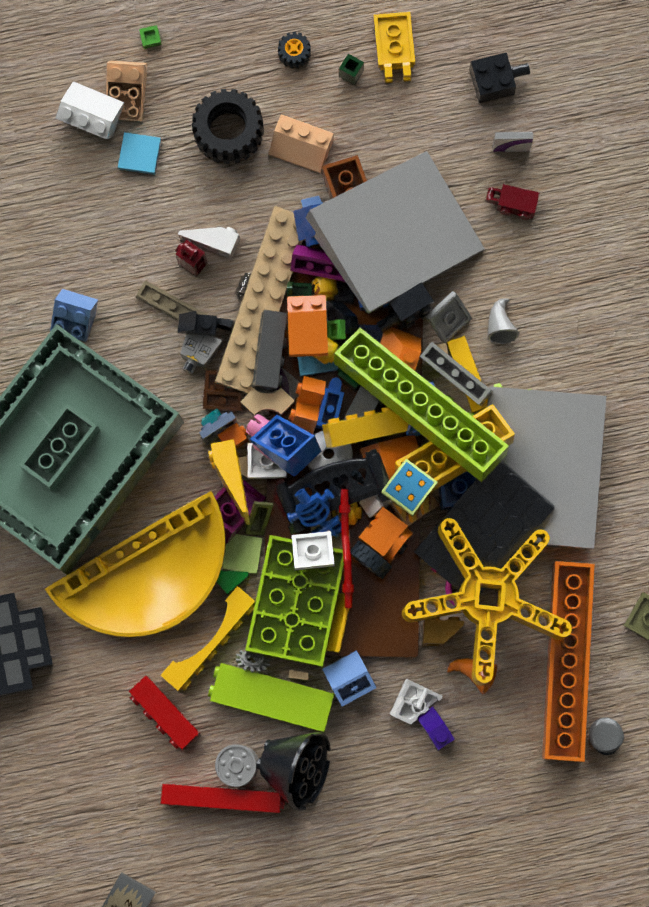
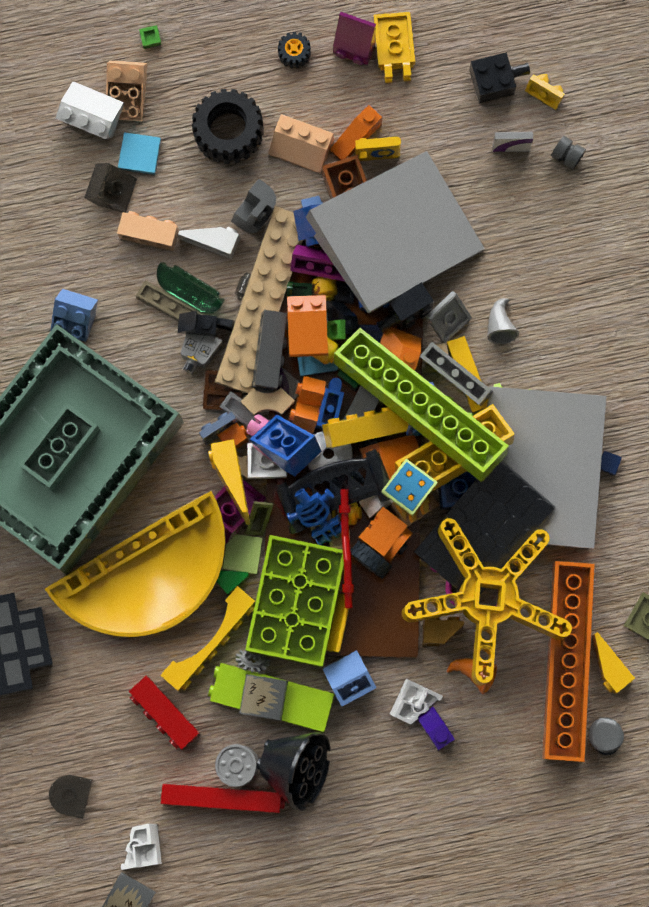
dark red brick [175,240,208,278] -> none
teal tile [201,409,222,426] -> none
tan tile [288,670,309,681] -> none
white slope [292,531,334,570] -> none
dark green brick [339,54,364,86] -> none
dark red brick [485,184,540,220] -> none
none -> clear smoke tile [49,775,93,819]
none -> clear smoke slope [84,163,137,213]
none -> light nougat brick [117,211,179,251]
none -> white slope [121,824,162,870]
none -> clear green brick [156,262,225,314]
none -> light grey tile [220,391,262,426]
none -> dark grey brick [231,179,276,233]
none -> slope [239,674,288,721]
none -> orange slope [330,105,382,160]
none -> magenta slope [333,12,376,66]
none -> yellow container [355,137,401,161]
none -> yellow tile [525,74,565,110]
none -> dark grey wheel [551,136,586,170]
none -> yellow slope [592,632,635,694]
none -> dark blue tile [601,450,622,476]

